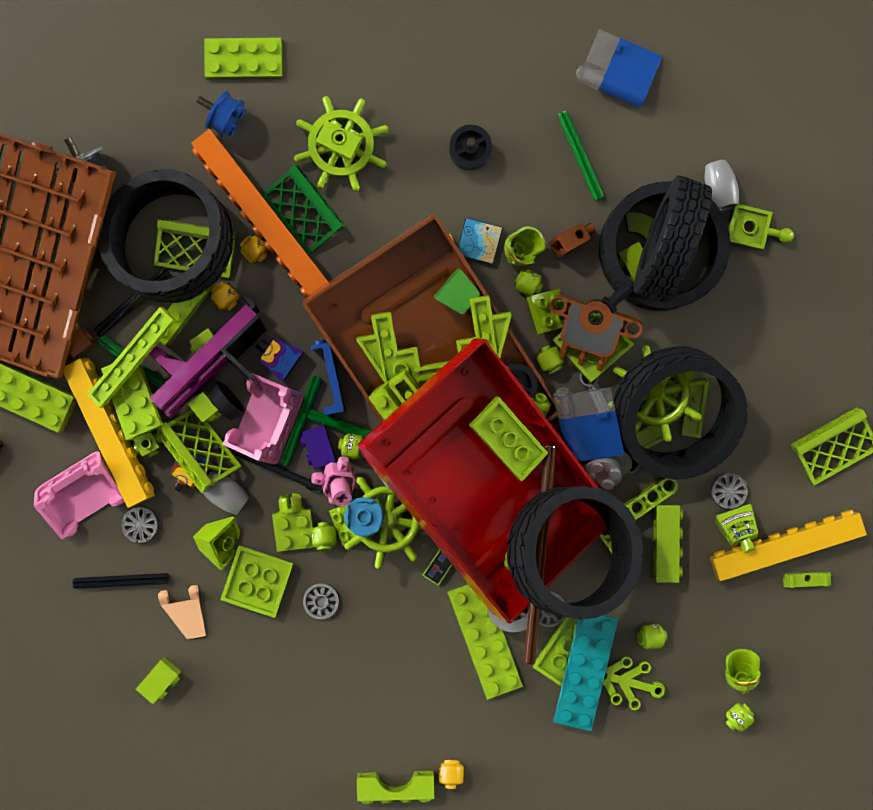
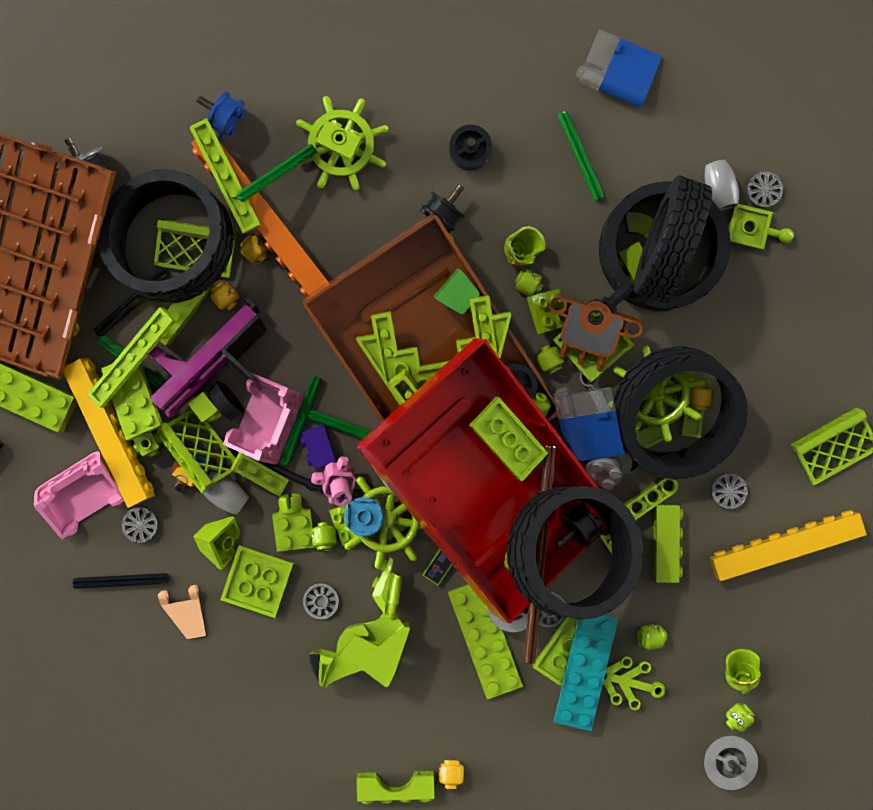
dark orange brick [69,328,96,358] -> none
lime brick [135,657,181,704] -> none
lime brick [189,328,215,354] -> none
lime plate [204,38,282,79] -> none
torso [255,338,304,382] -> none
green fence [261,165,345,255] -> none
blue panel [310,340,346,415] -> none
lime head [338,433,364,460] -> none
lime brick [368,380,402,420] -> none
tile [458,217,503,265] -> none
dark orange torso [548,223,596,259] -> none
lime torso [715,504,758,553] -> none
lime piece [783,572,831,588] -> none
none -> lime plate [189,118,261,234]
none -> lime plate [230,452,289,497]
none -> green axle [237,144,317,202]
none -> lime piece [309,557,410,688]
none -> black wheel [419,184,465,233]
none -> black wheel [555,502,603,548]
none -> yellow head [689,382,714,410]
none -> light grey piece [704,736,758,790]
none -> light grey wheel [746,172,783,208]

